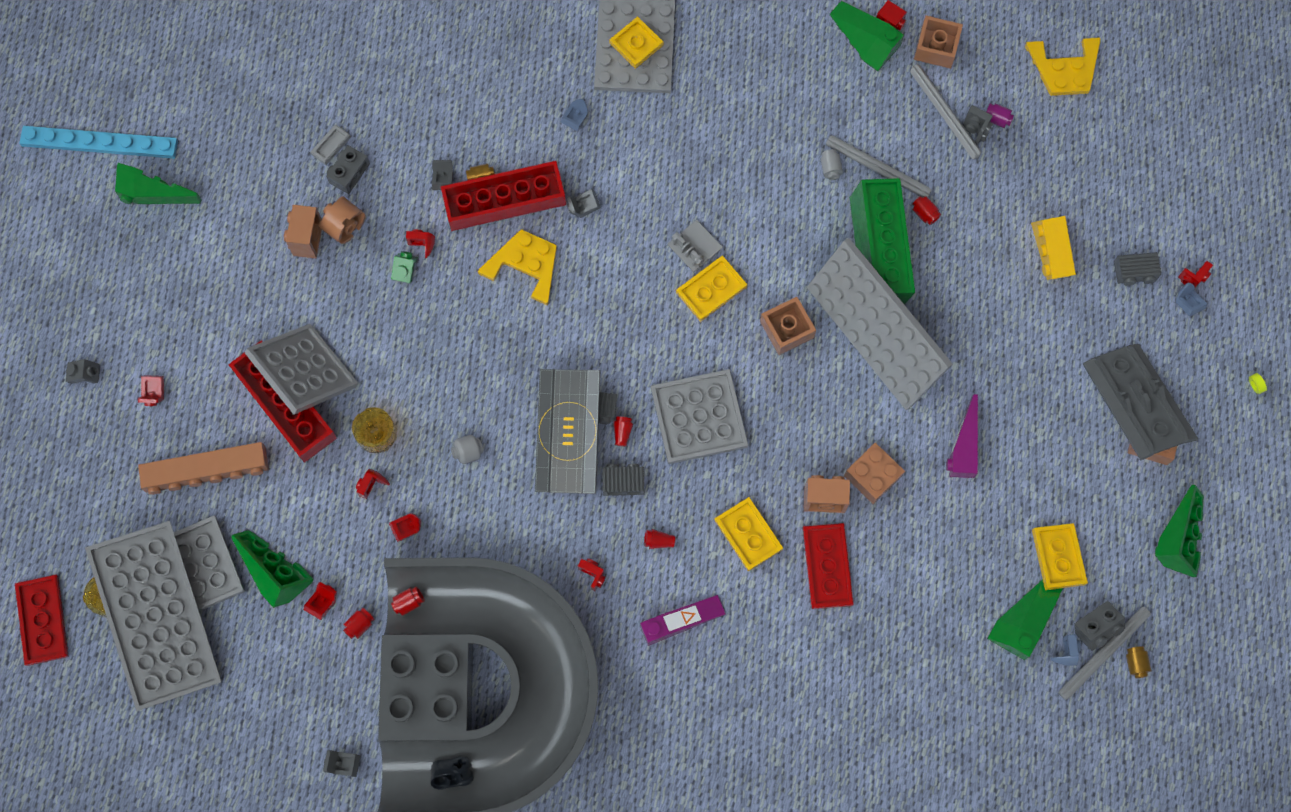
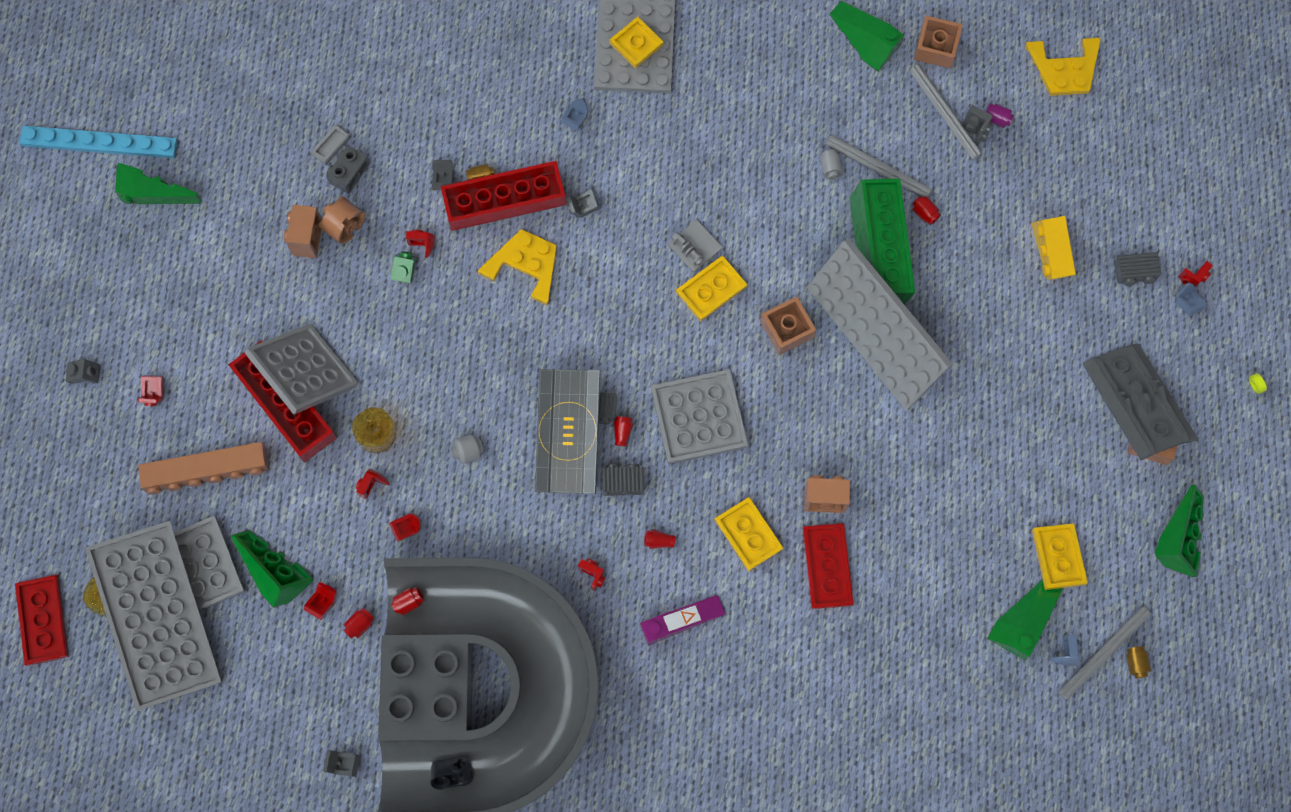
nougat brick [844,443,905,504] -> none
red brick [876,0,907,30] -> none
magenta slope [946,394,978,478] -> none
dark grey brick [1074,601,1125,651] -> none

